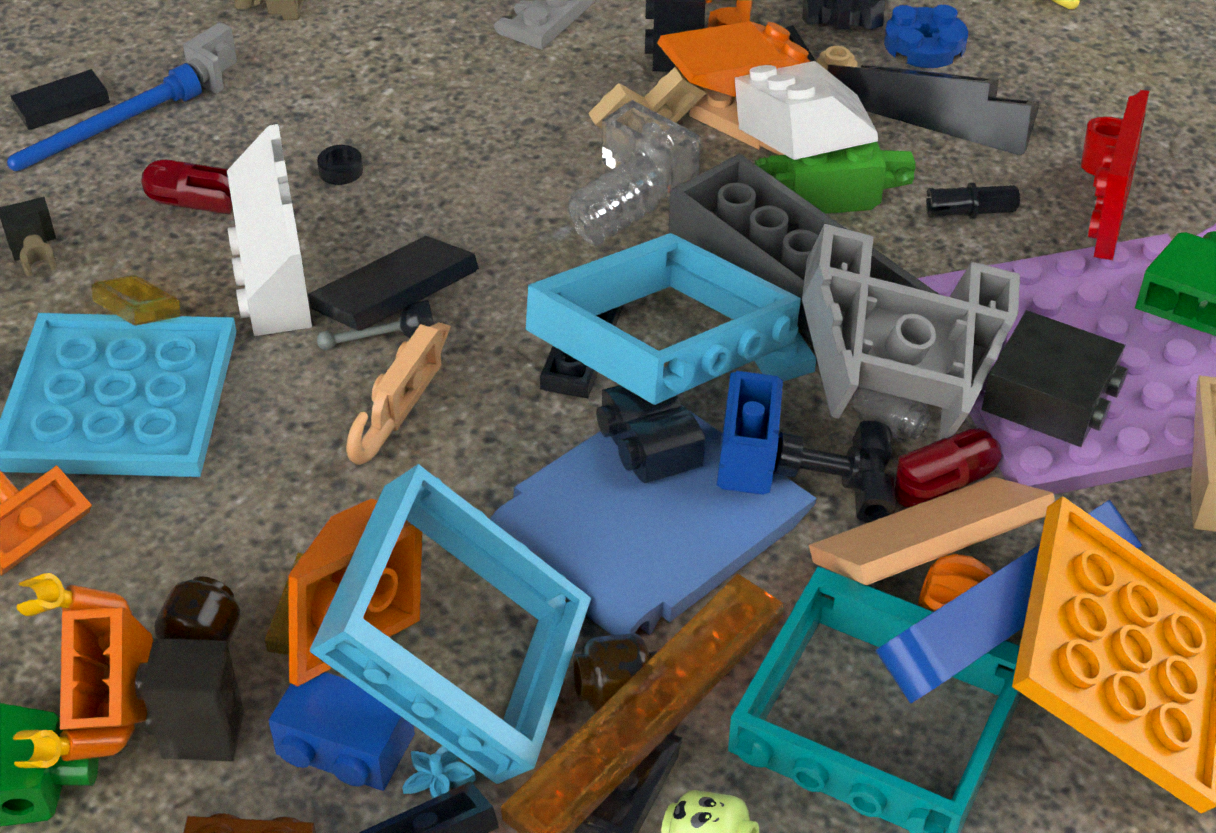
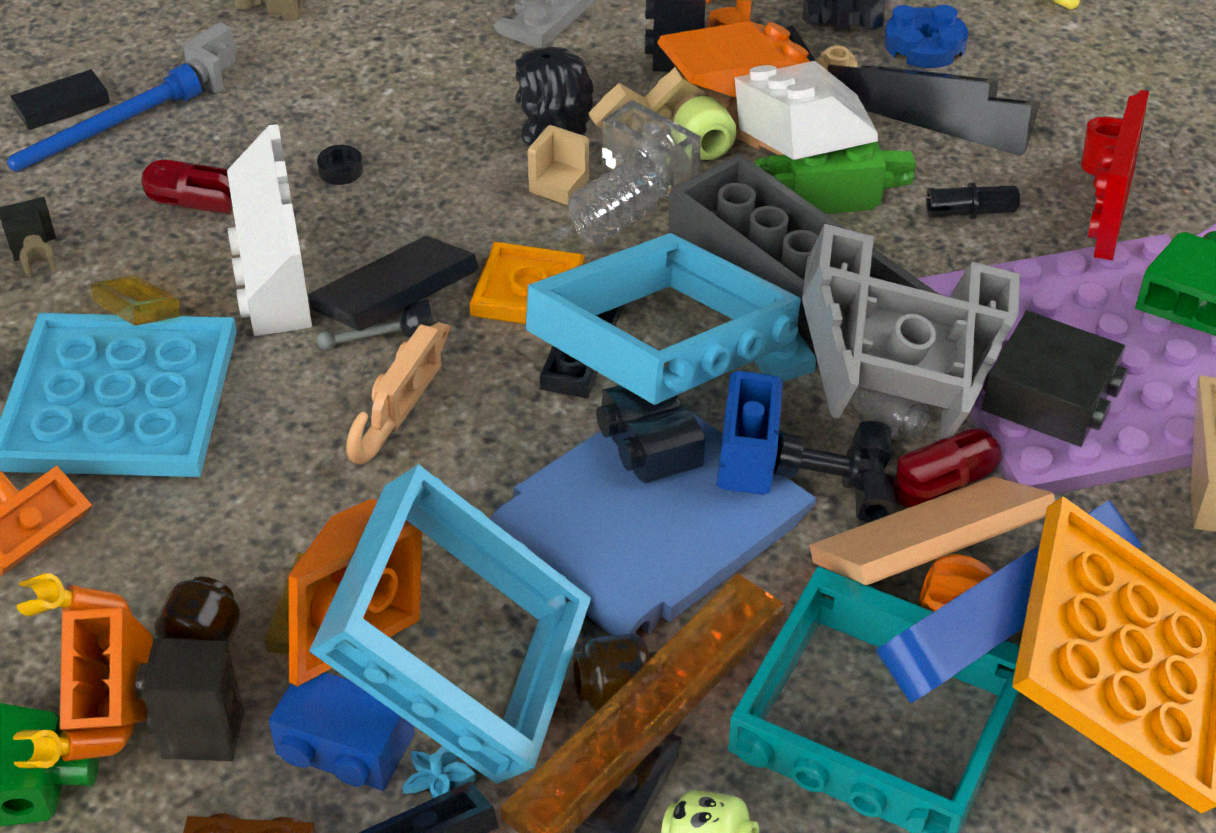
none -> light orange tile [469,242,585,324]
none -> black hair [515,46,594,146]
none -> tan panel [528,125,589,205]
none -> yellowish green head [673,96,737,161]

